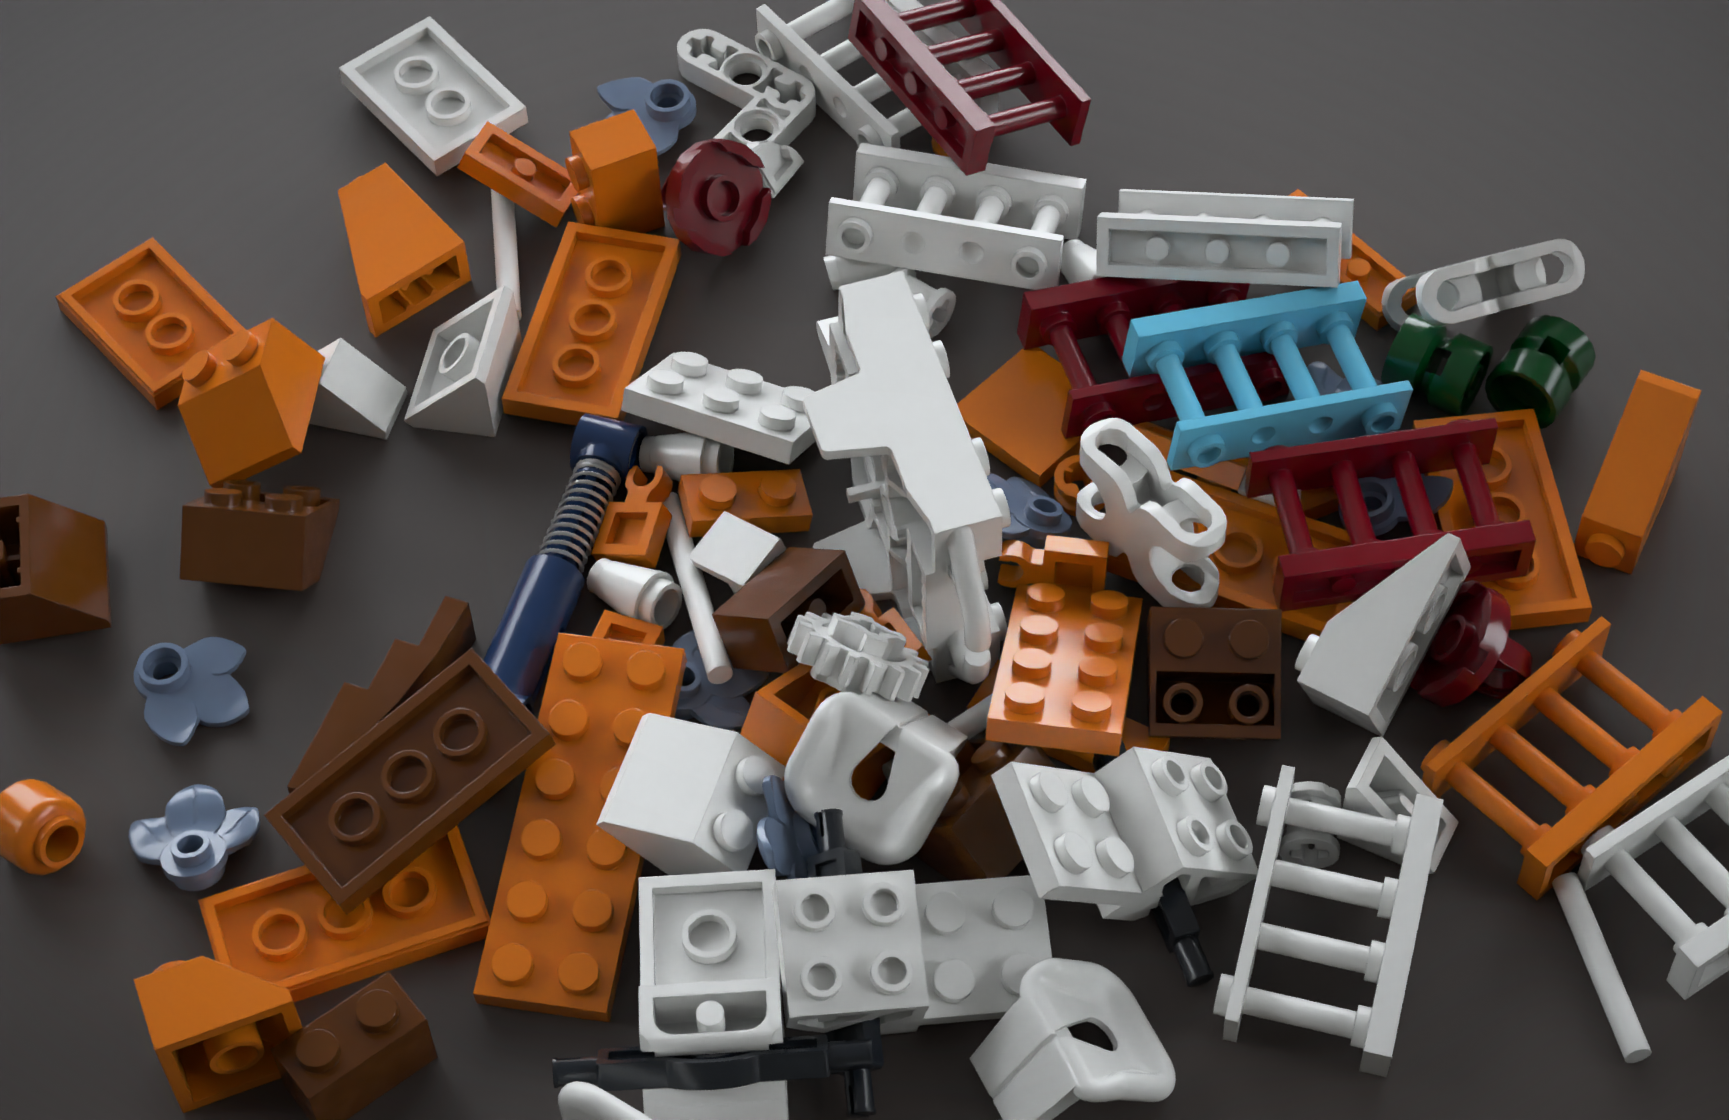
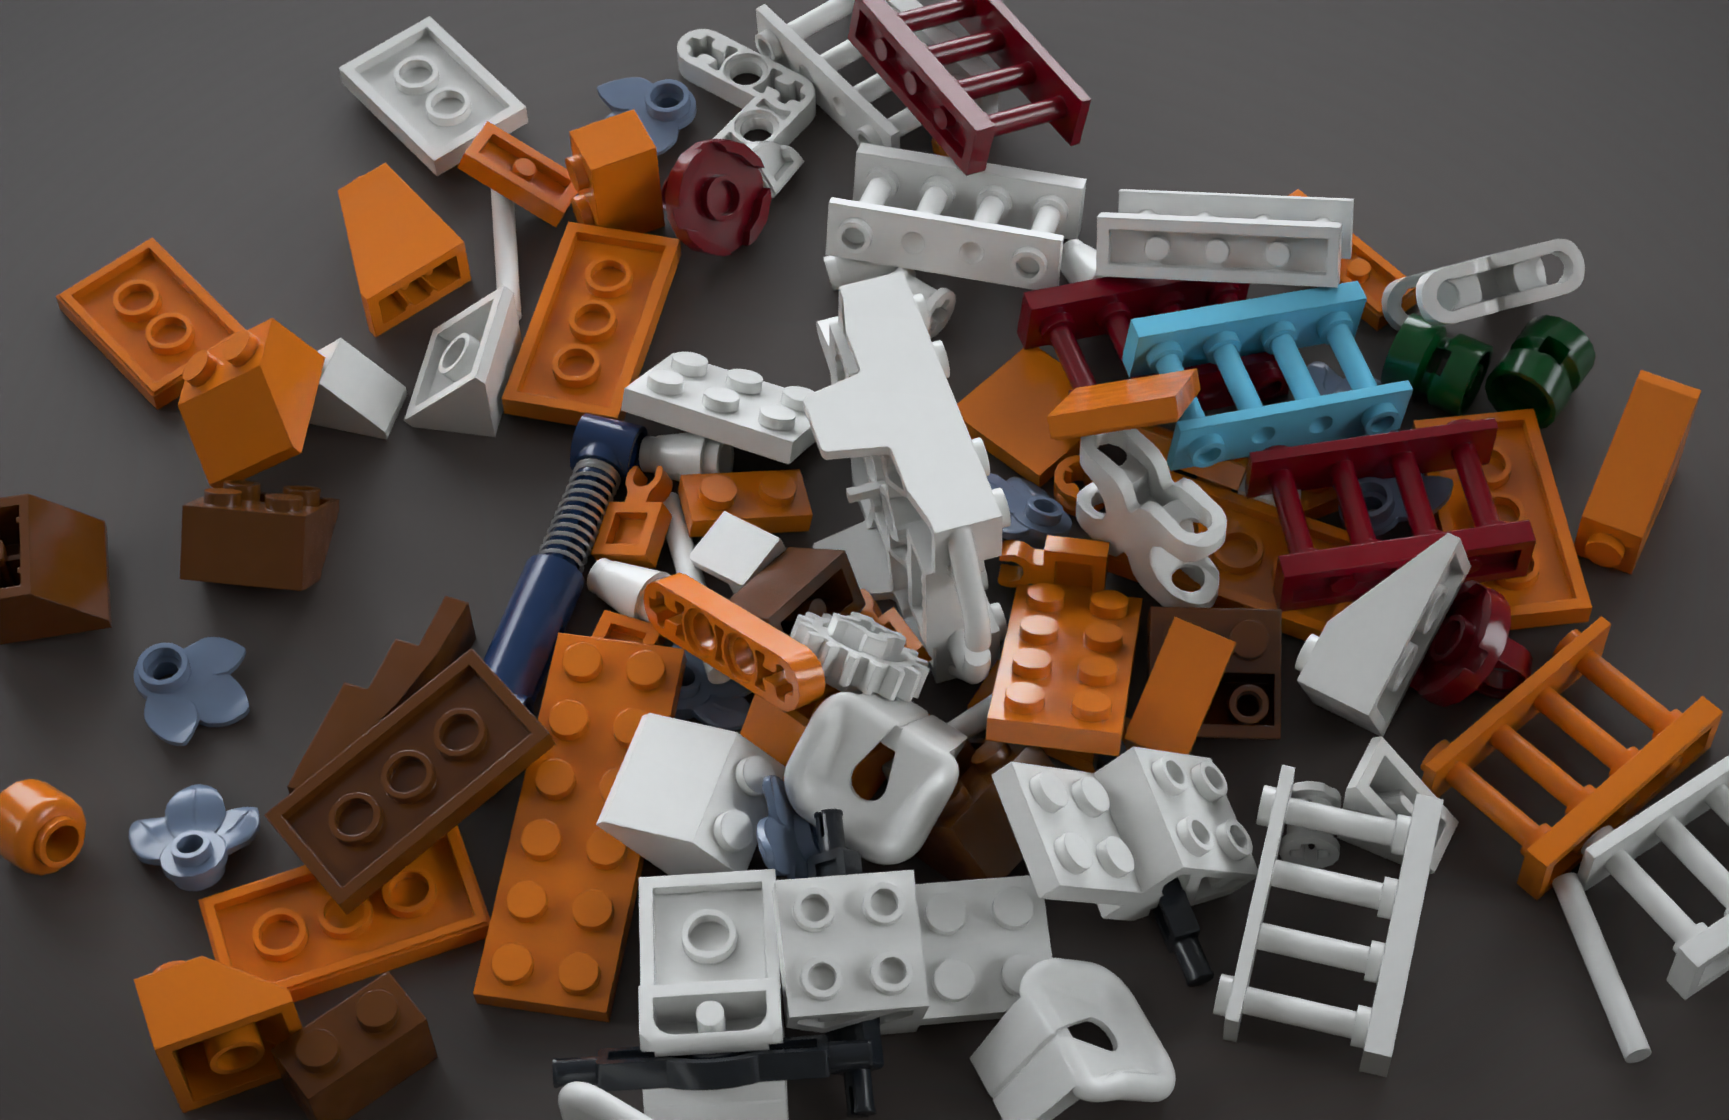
none -> orange beam [643,573,826,712]
none -> orange tile [1047,368,1201,441]
none -> orange tile [1124,617,1237,755]

